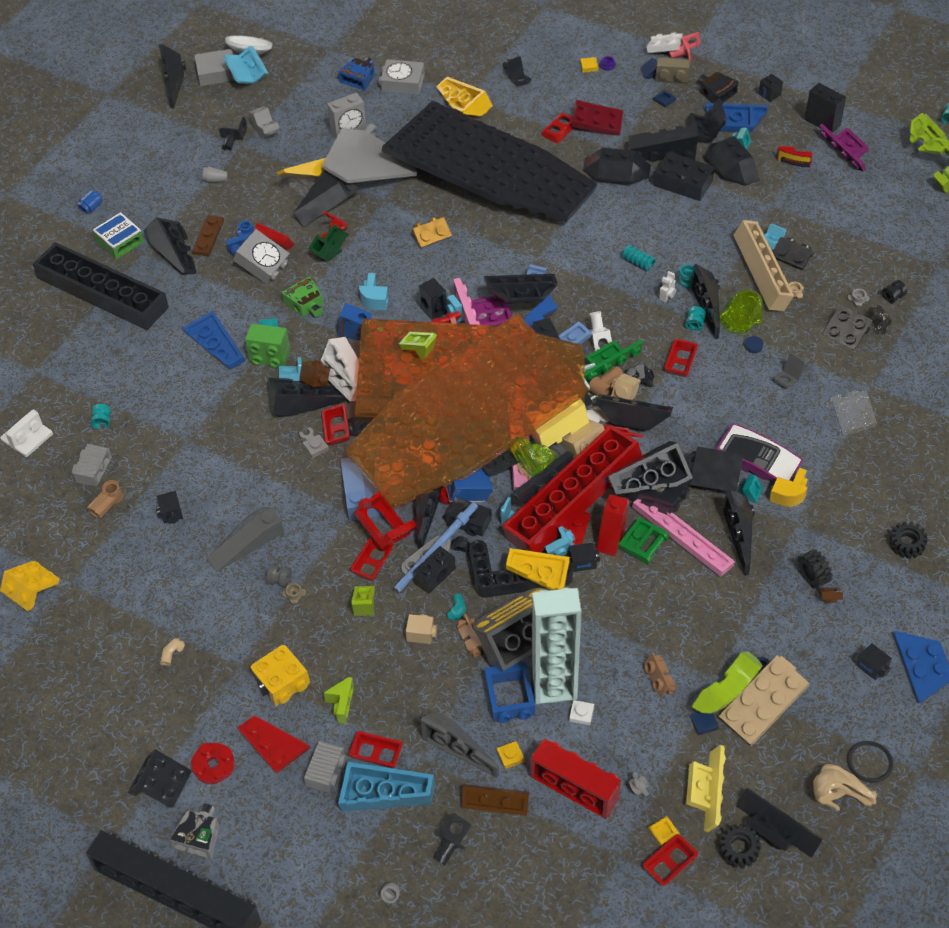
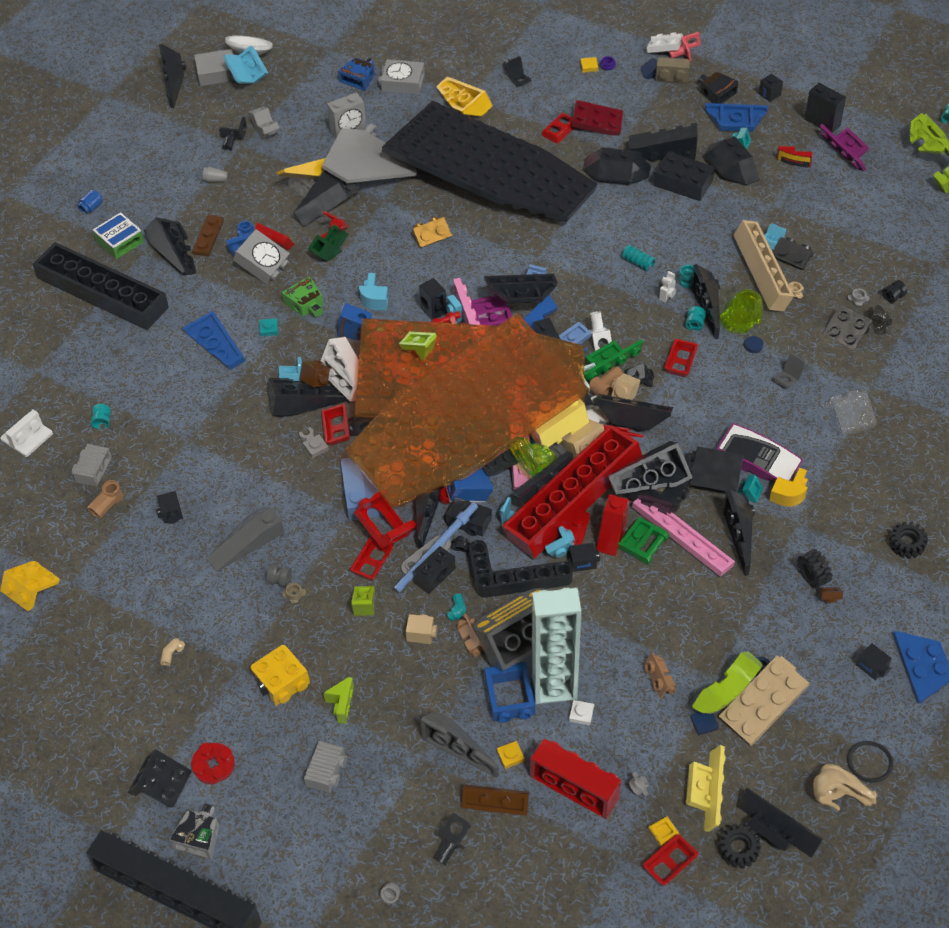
red wing [238,715,310,774] -> none
bright green brick [245,323,290,368] -> none
dark azure wedge [338,762,436,811] -> none
red piece [349,731,403,768] -> none
yellow wing [506,548,570,591] -> none
dark blue tile [653,90,676,108] -> none
black bracket [687,99,727,143] -> none

